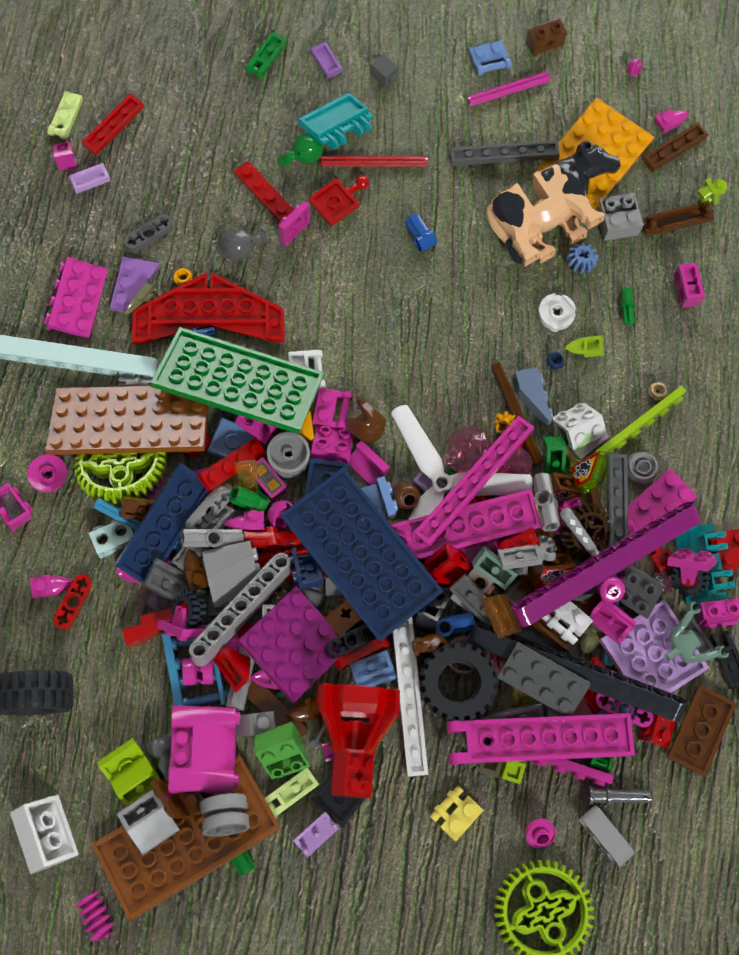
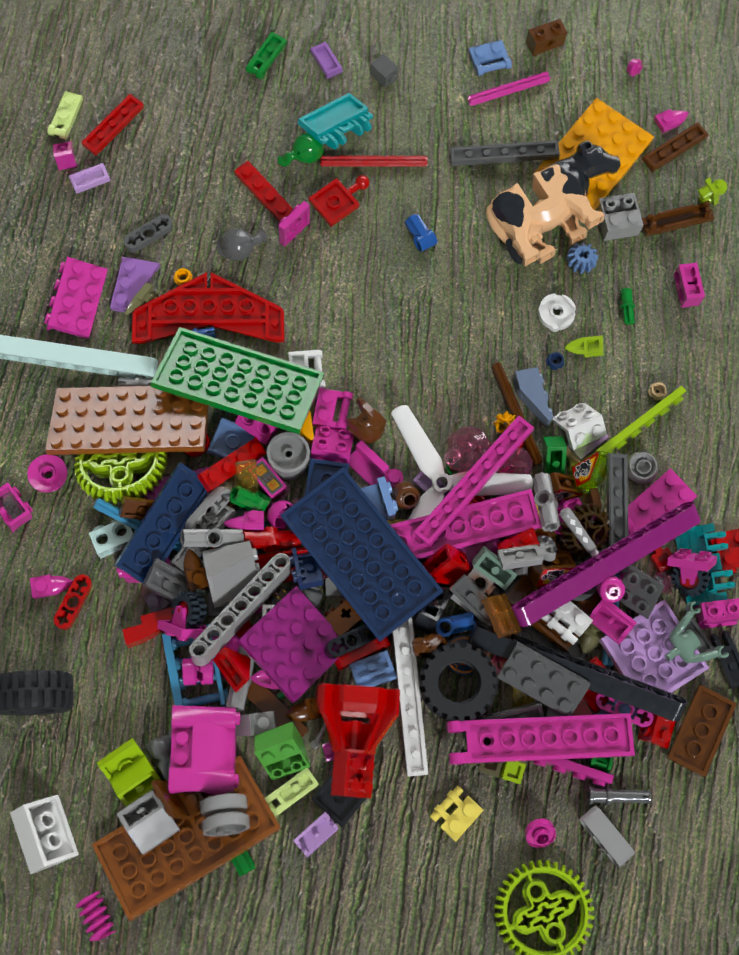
none -> dark pink plate [385,469,404,488]

